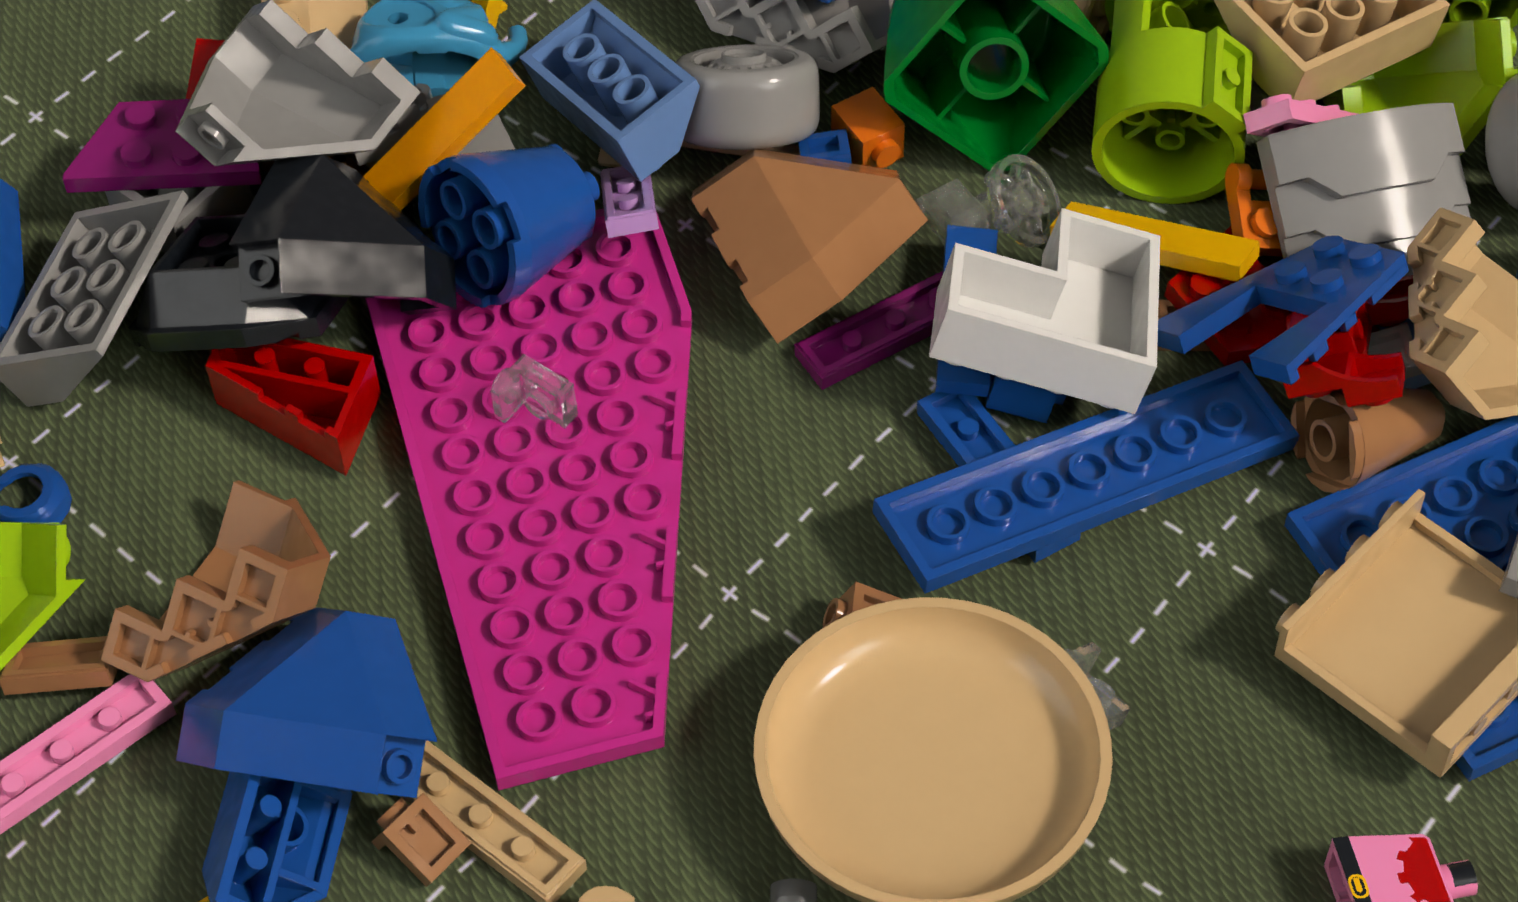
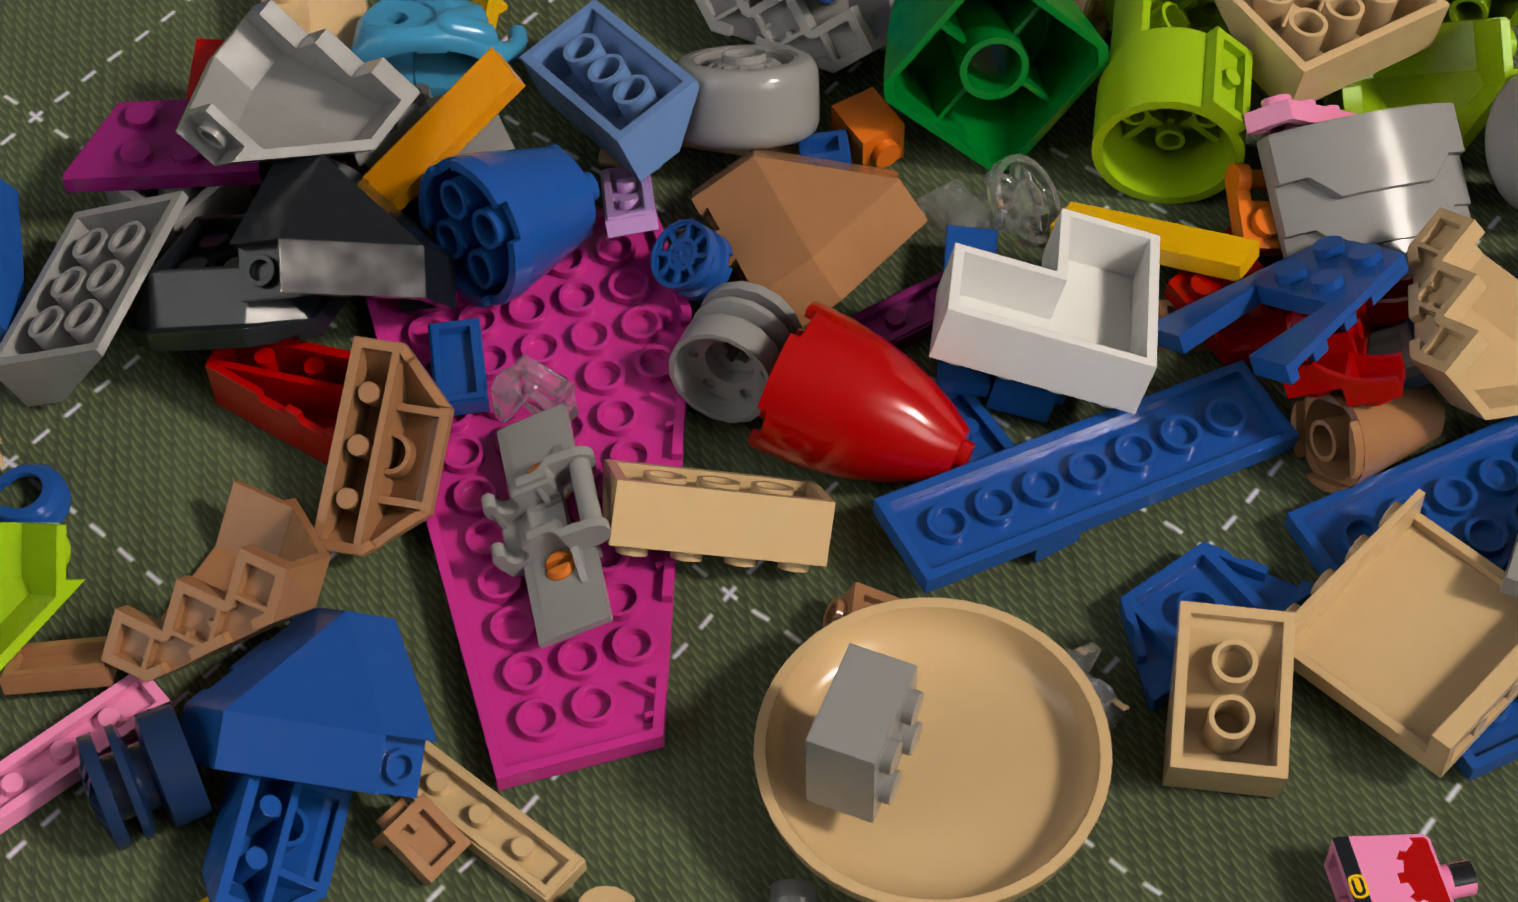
none -> dark blue wheel [75,701,214,852]
none -> medium nougat wedge [314,336,455,558]
none -> blue tile [427,318,490,416]
none -> light grey piece [481,403,614,649]
none -> tan slope [603,459,836,573]
none -> blue wheel [650,219,733,301]
none -> light grey wheel [669,281,803,423]
none -> red cylinder [749,301,976,483]
none -> light grey brick [805,643,924,823]
none -> blue wing [1118,542,1313,712]
none -> tan slope [1162,601,1296,798]

